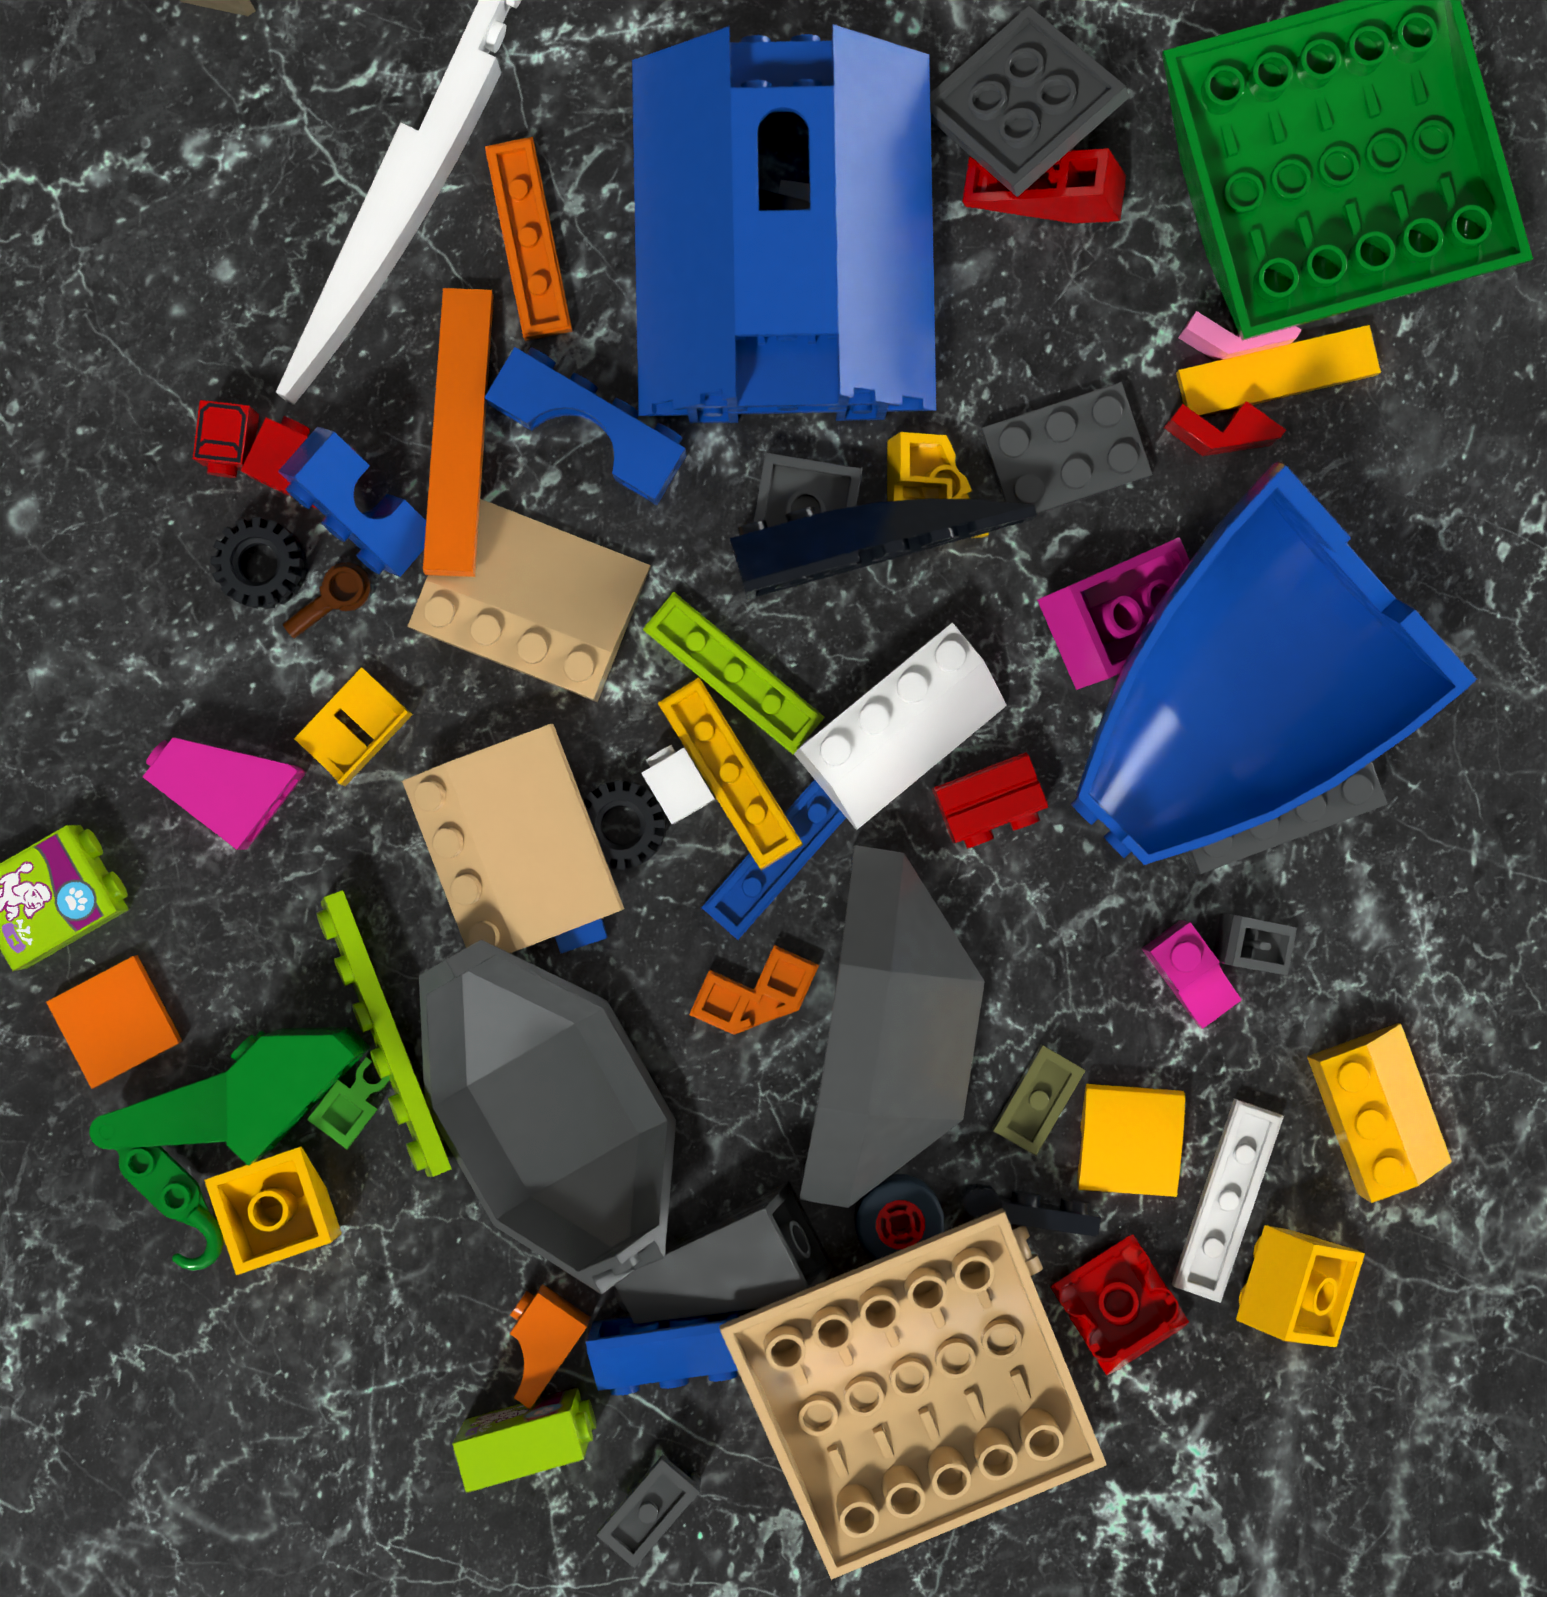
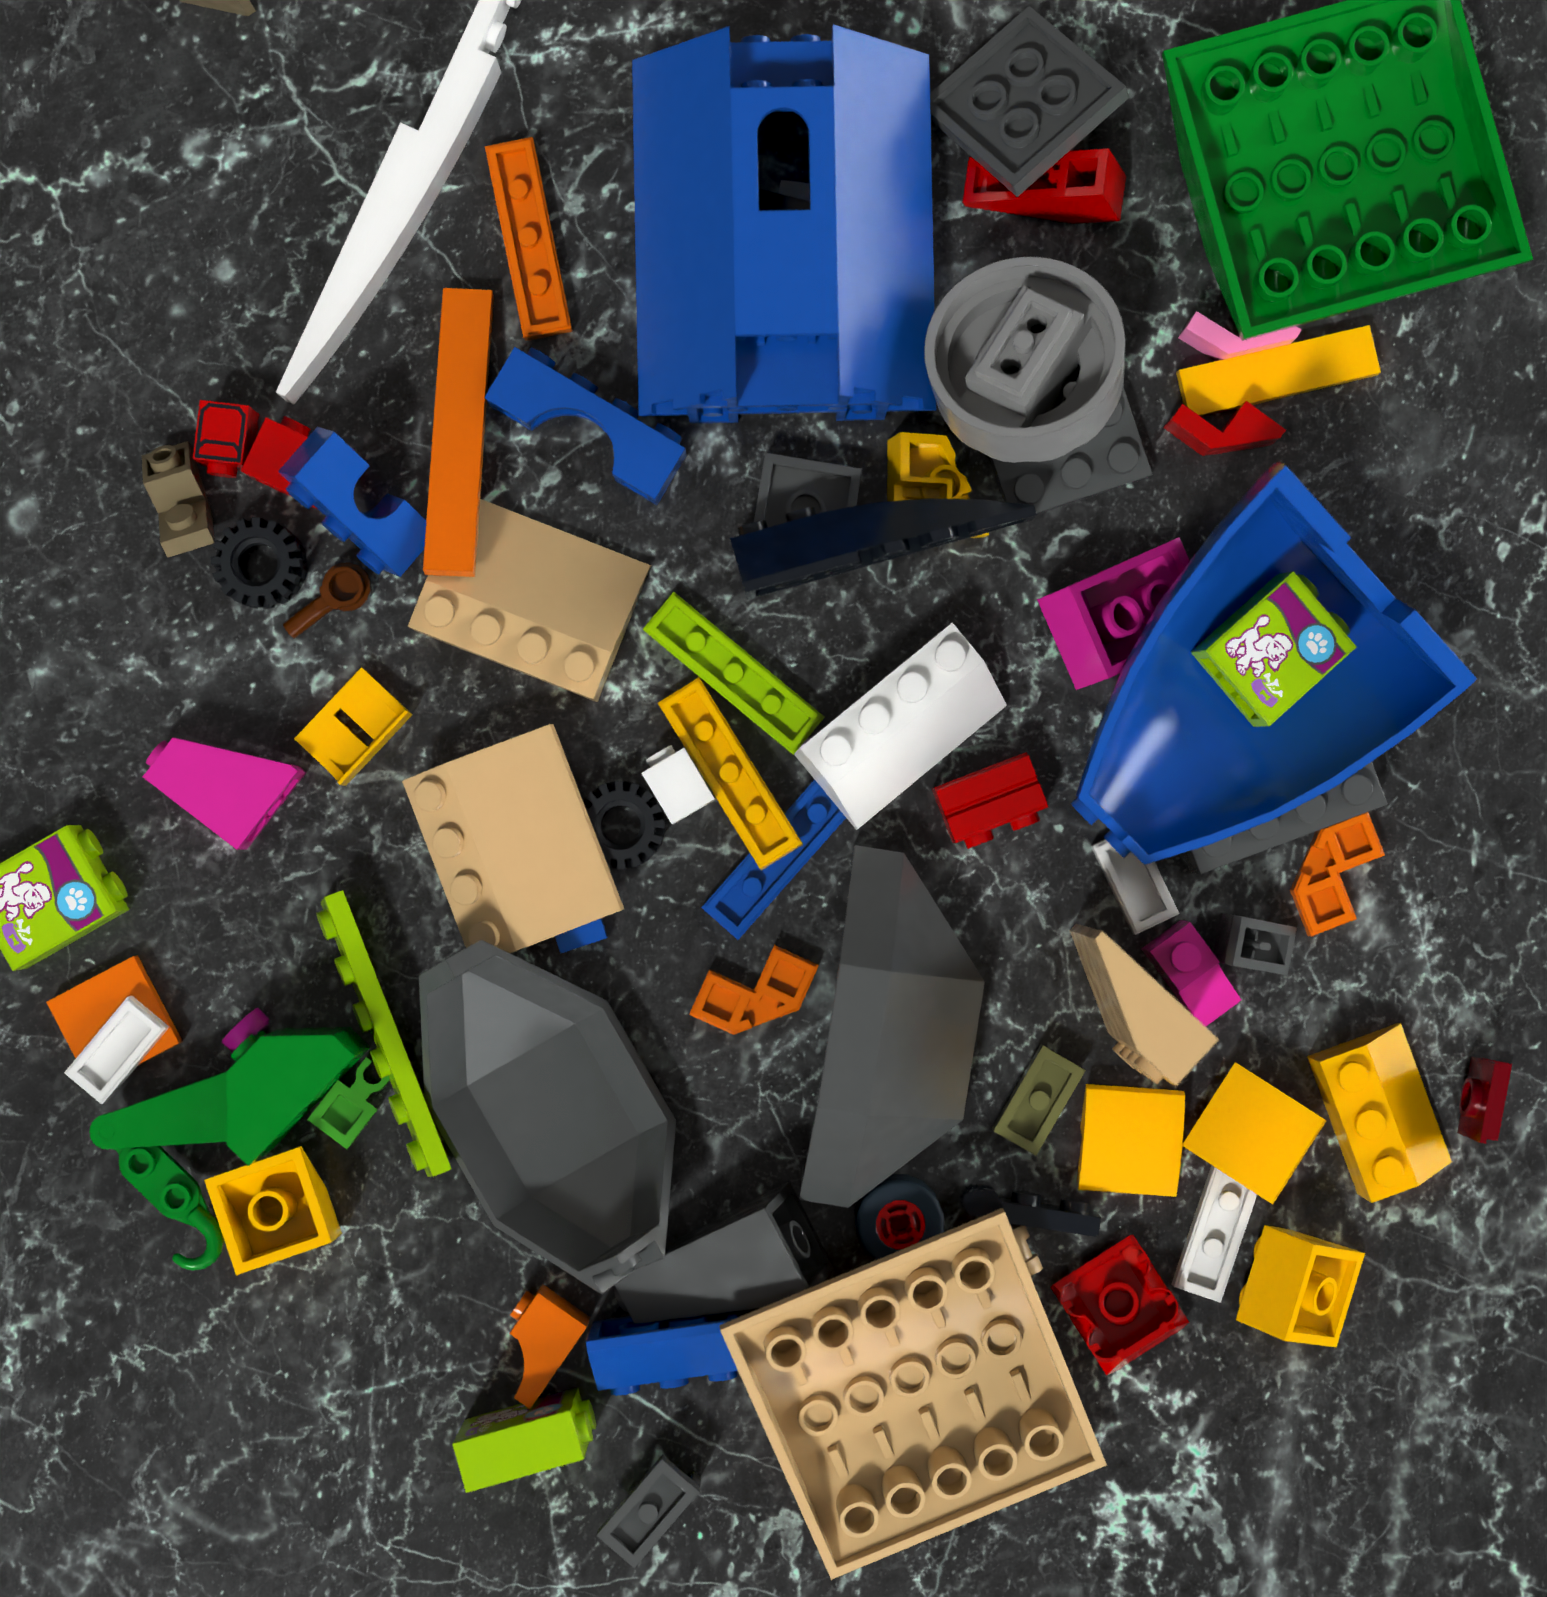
none -> white tile [64,995,169,1105]
none -> dark tan slope [142,441,215,558]
none -> magenta tile [222,1007,270,1053]
none -> light grey piece [925,257,1125,463]
none -> tan slope [1070,923,1219,1086]
none -> white tile [1091,839,1179,935]
none -> yellow slope [1182,1062,1326,1204]
none -> brick [1191,571,1356,727]
none -> orange tile [1290,812,1385,936]
none -> dark red piece [1457,1056,1512,1144]

